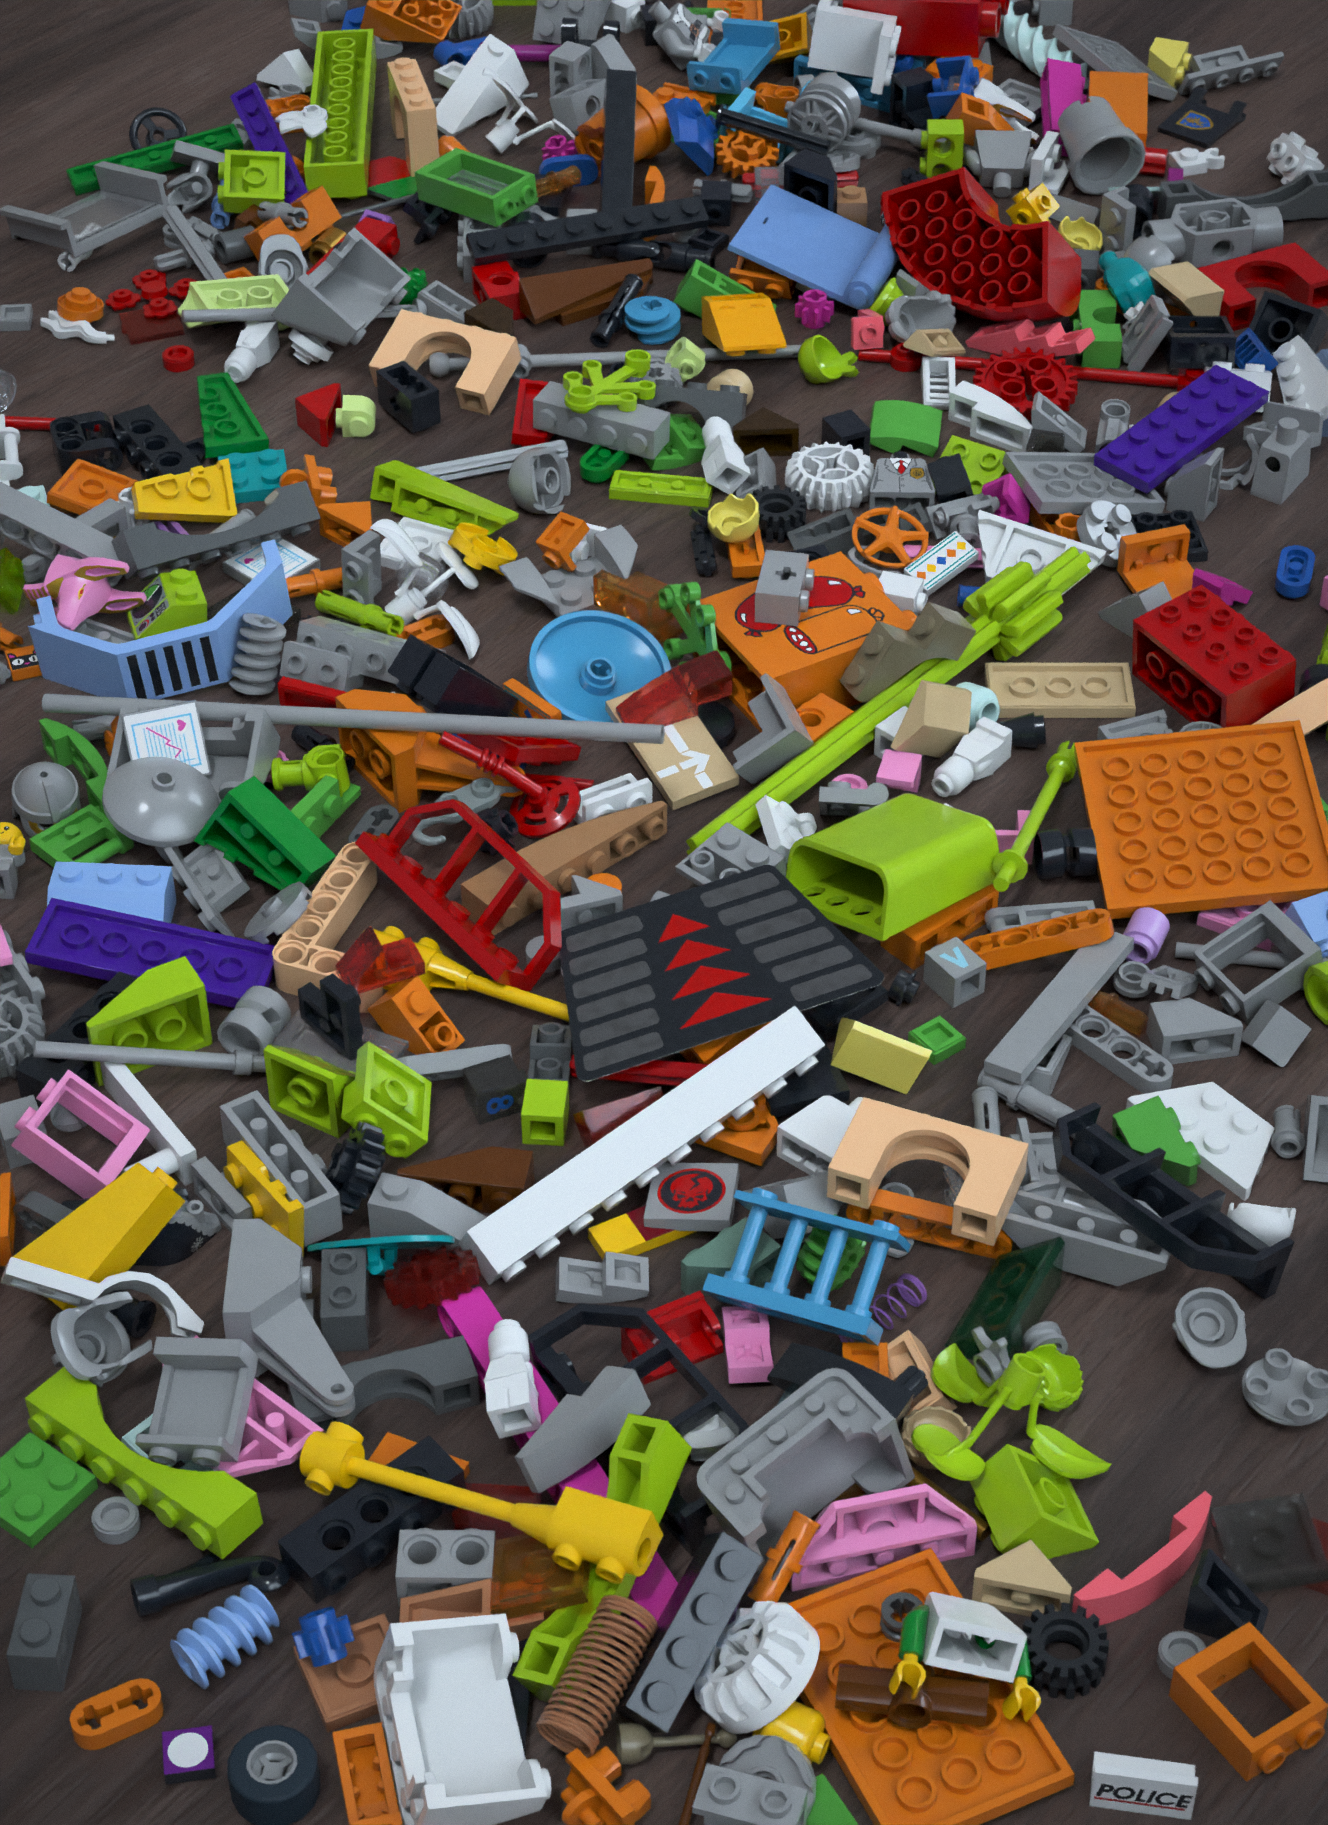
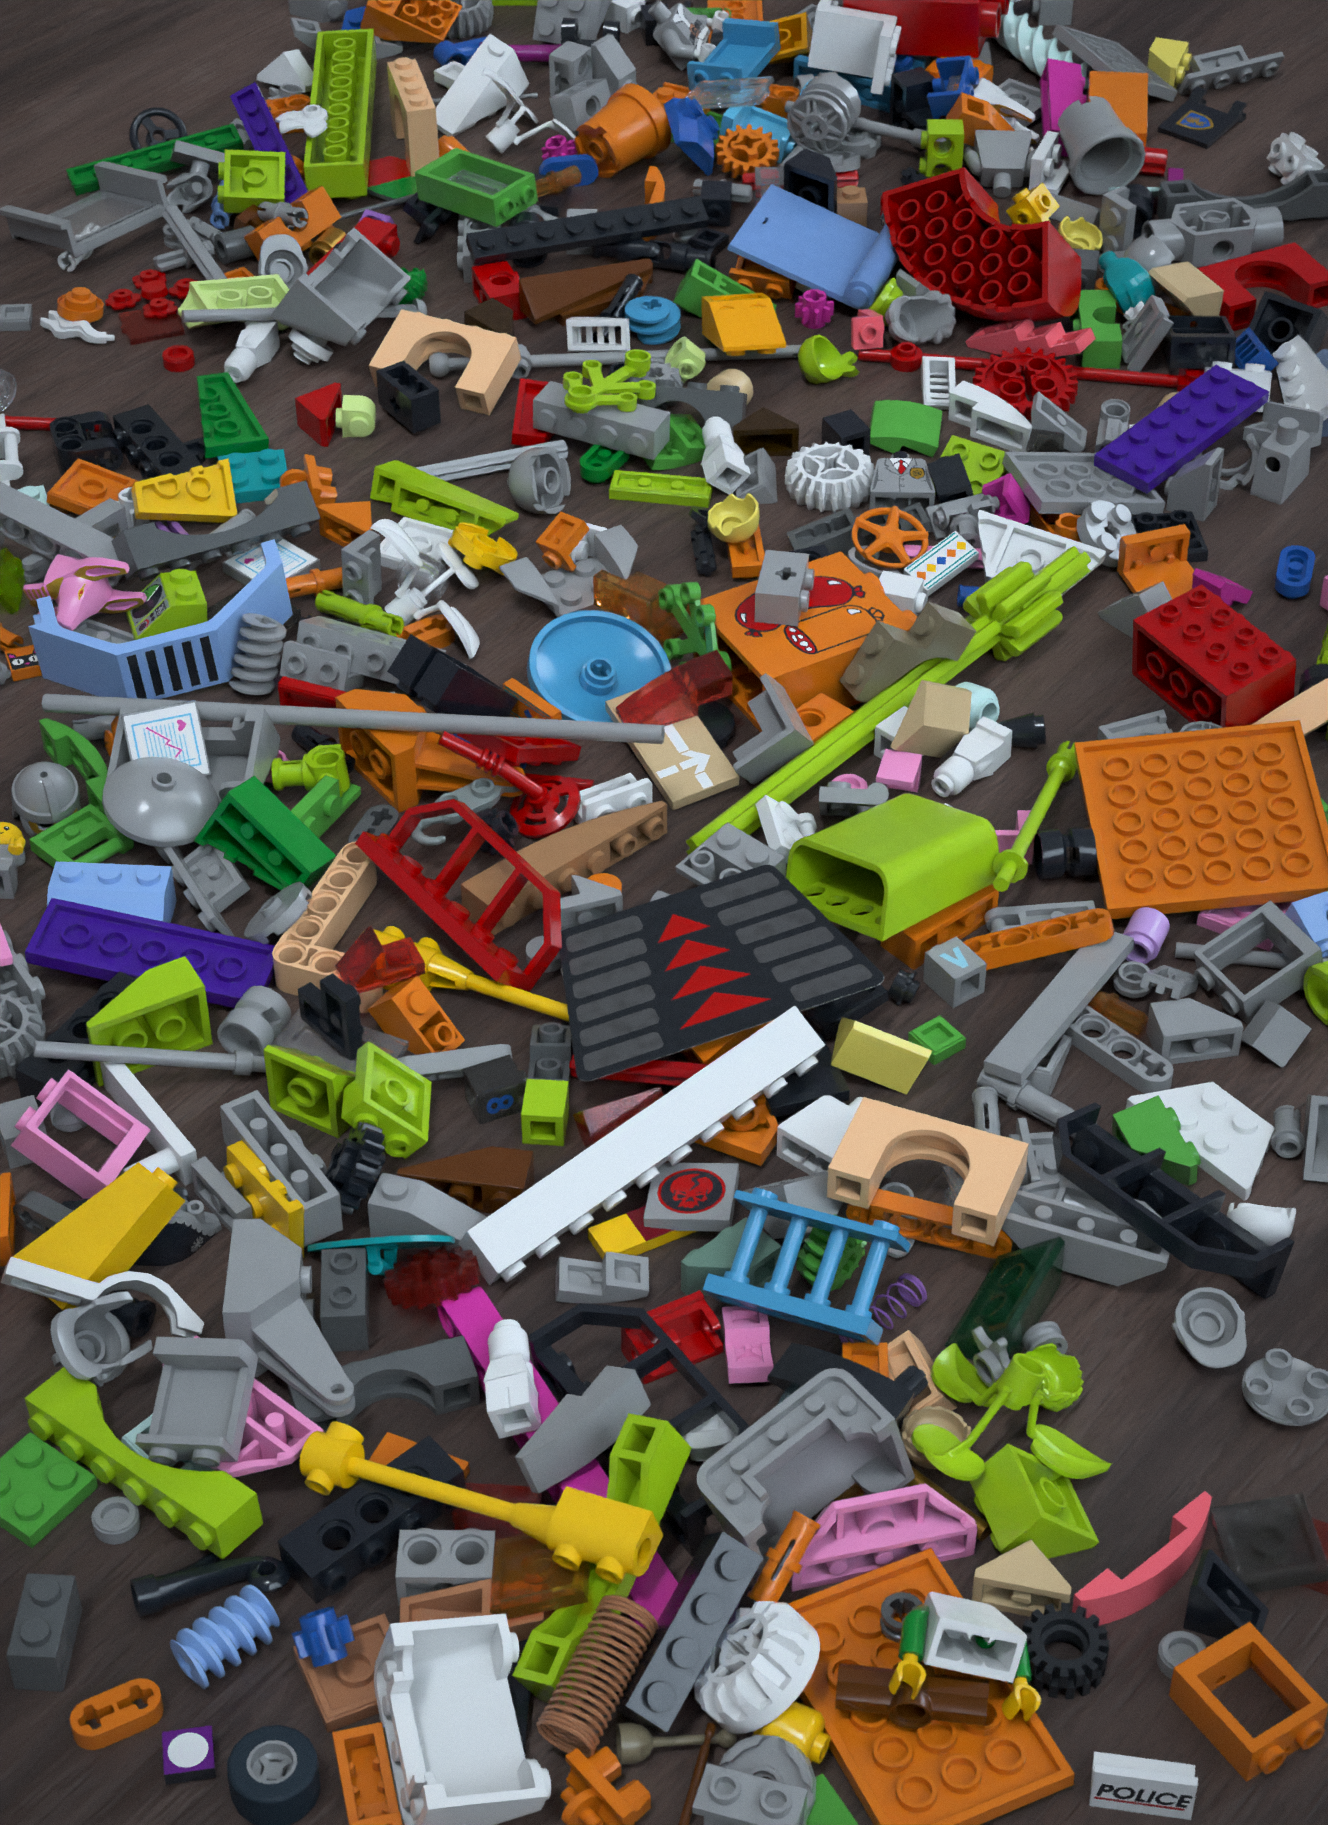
light grey slope [417,280,477,325] -> none
black brick [599,69,637,212] -> none
black axle [715,104,831,156] -> none
black tyre [753,485,807,543] -> none
tan slope [903,329,966,357] -> none
tan tile [984,663,1136,718] -> none
white plate [1168,148,1225,177] -> none
none -> white slope [566,317,630,352]
none -> clear piece [686,76,774,109]

